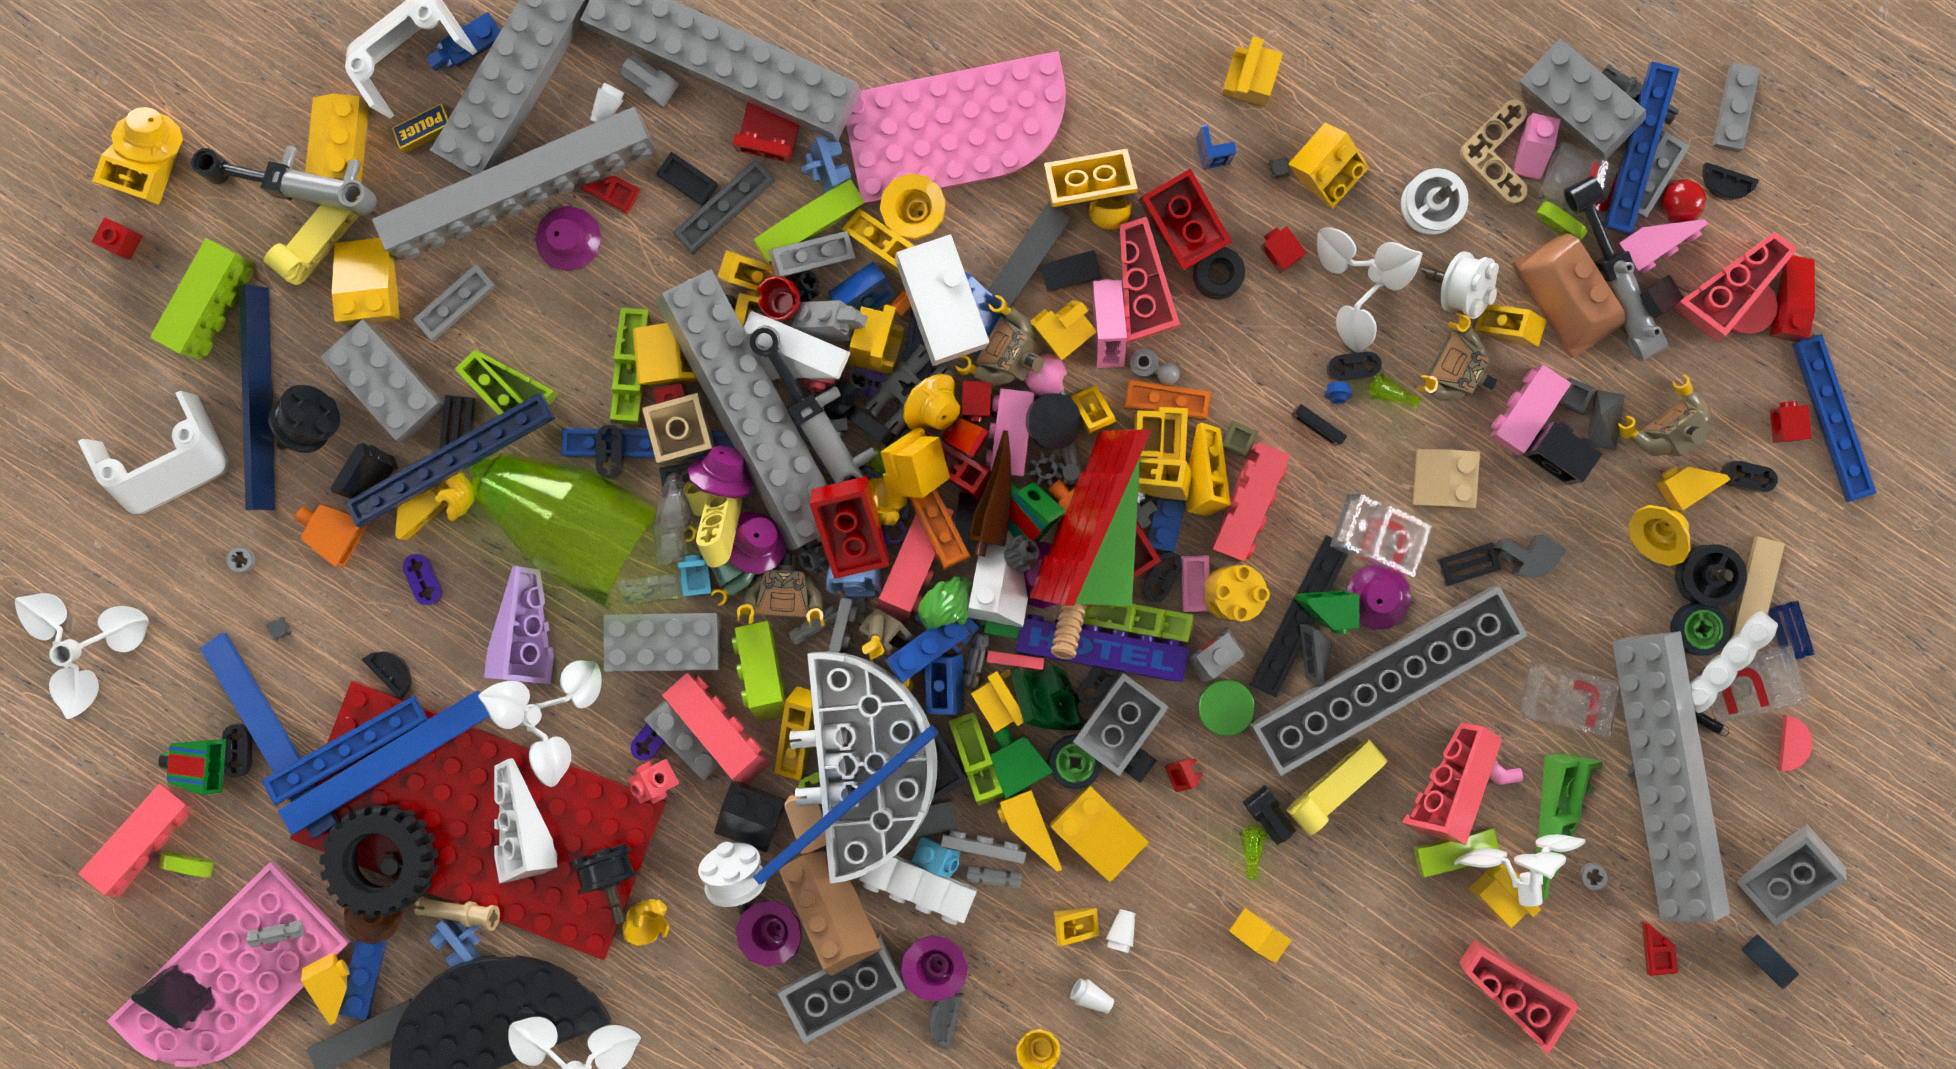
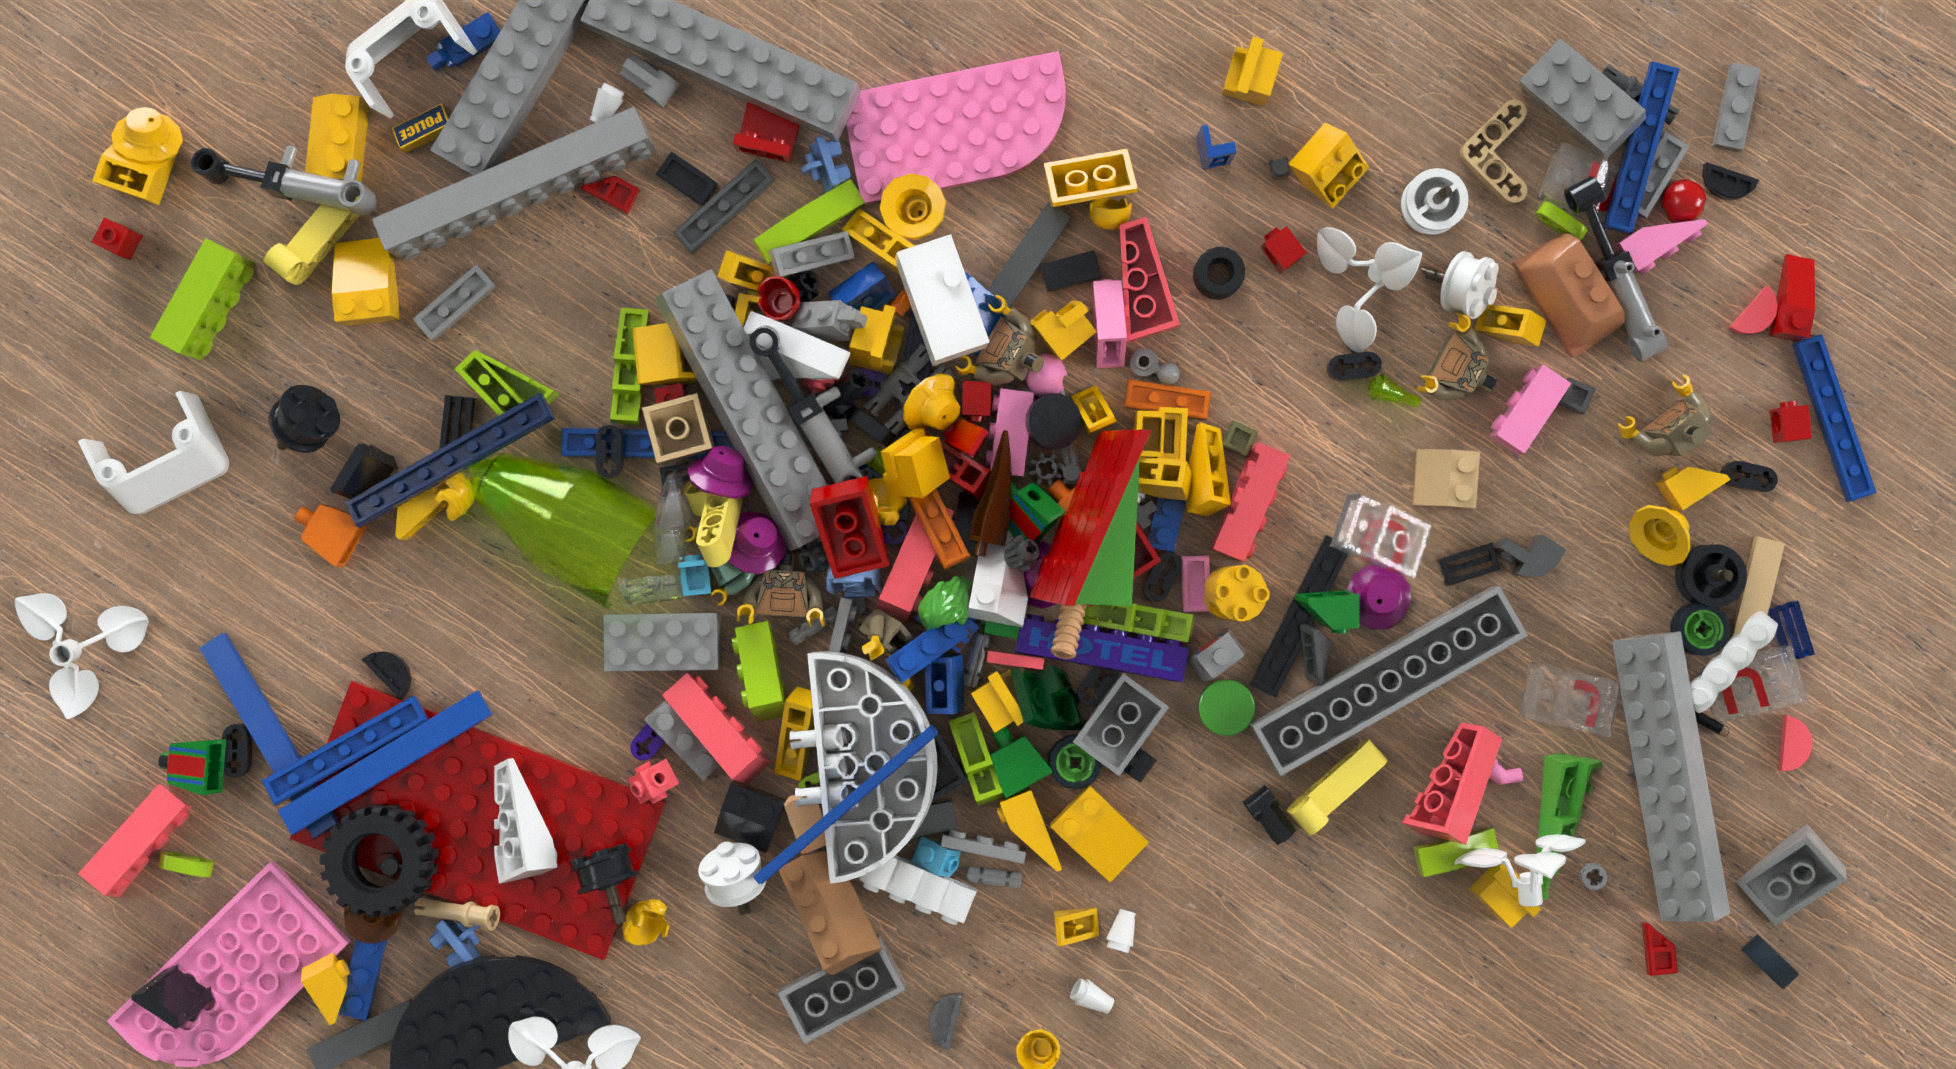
light grey bush [226,547,255,572] -> none
dark blue tile [239,285,275,511] -> none
light grey axle [246,920,305,948] -> none
dark grey piece [267,617,292,641] -> none
light grey brick [321,319,444,443] -> none
dark purple beam [403,554,443,605] -> none
white plant [478,660,602,787] -> none
lavender wedge [484,566,554,684] -> none
magenta hat [535,206,602,271] -> none
magenta hat [736,900,802,967] -> none
magenta hat [900,935,968,1001] -> none
red slope [1138,168,1232,270] -> none
red tile [1165,758,1203,792] -> none
yellow slope [1229,908,1292,963] -> none
clear neon green cone [1239,826,1267,880] -> none
black tile [1292,404,1347,446] -> none
blue plate [1324,381,1353,404] -> none
coral wedge [1459,939,1579,1054] -> none
bright pink slope [1513,113,1561,180] -> none
black brick [1522,421,1602,485] -> none
dark grey slope [1588,390,1625,450] -> none
black tile [1640,274,1684,318] -> none
coral wedge [1672,232,1798,343] -> none

